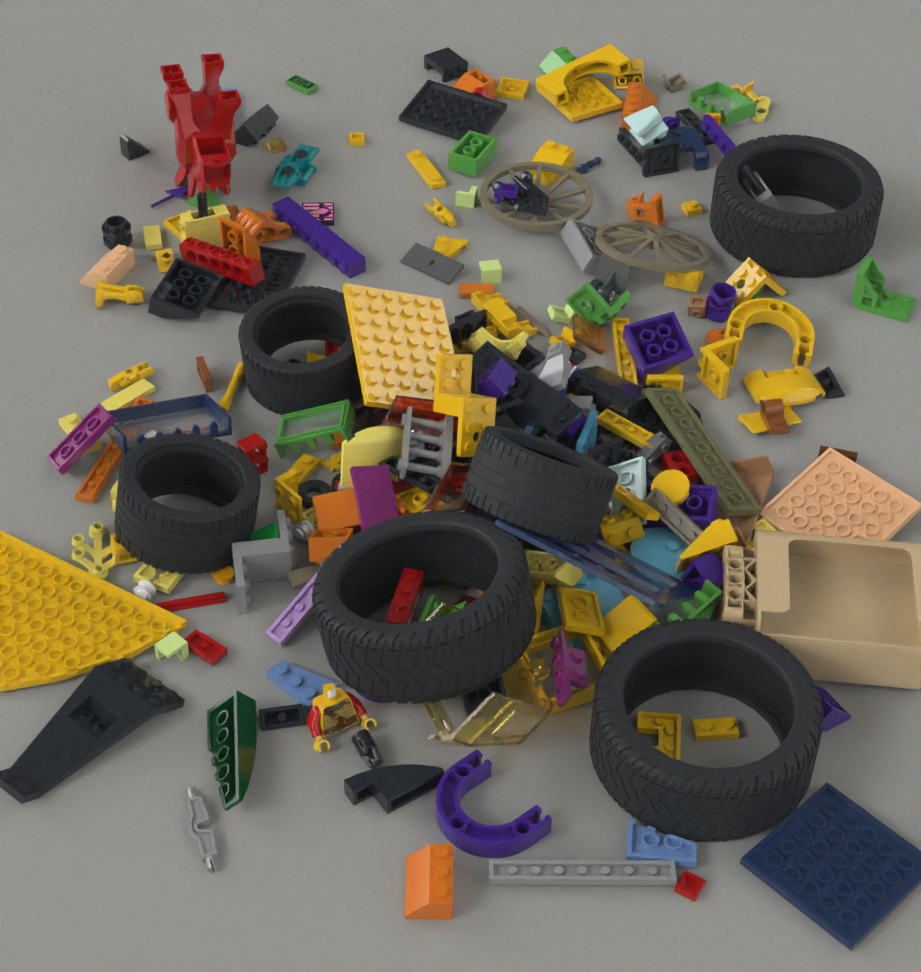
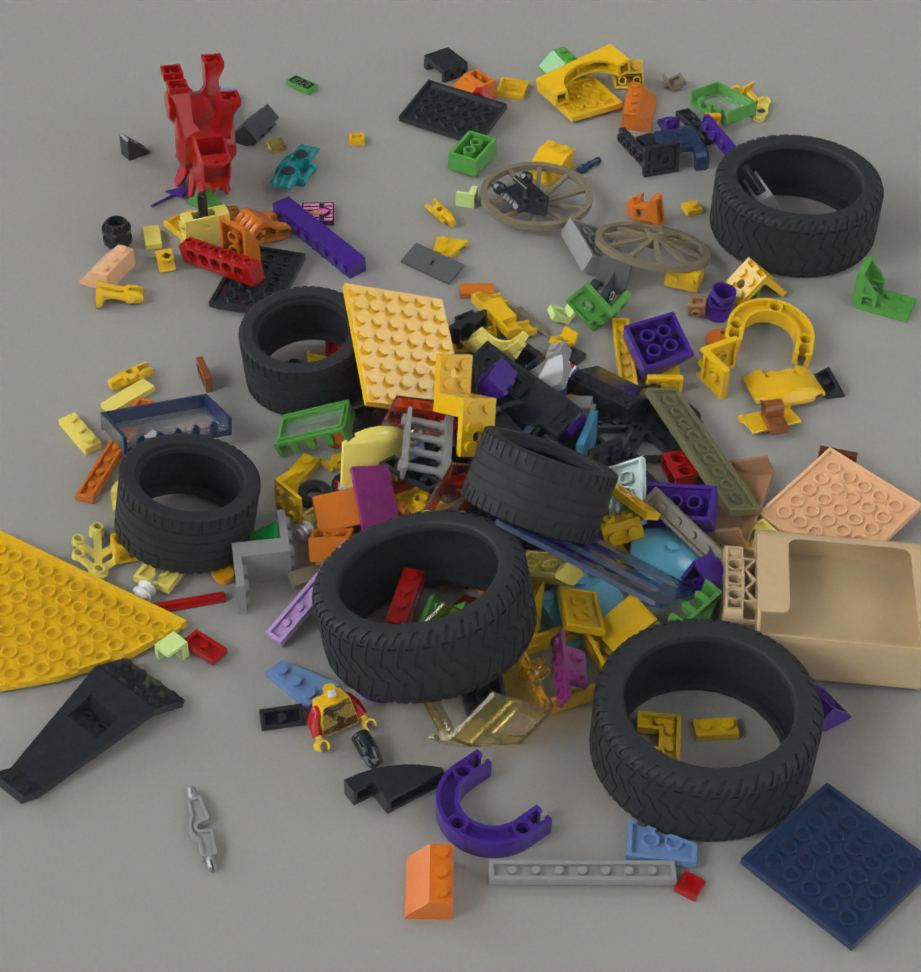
magenta tile [46,403,116,475] -> none
black slope [148,257,224,319] -> none
dark green wedge [207,690,257,811] -> none
yellow piece [219,361,245,413] -> none
red brick [236,433,269,475] -> none
yellow plate [407,150,446,190] -> none
yellowish green panel [479,259,502,284] -> none
dark purple bracket [494,183,518,205] -> none
clear orange tile [572,314,605,355] -> none
yellow plate [597,409,654,449] -> none
light aqua piece [624,105,669,146] -> none
dark grey hinge [636,431,672,469] -> none
yellow tile [651,469,690,505] -> none
yellow slope [675,519,738,573] -> none

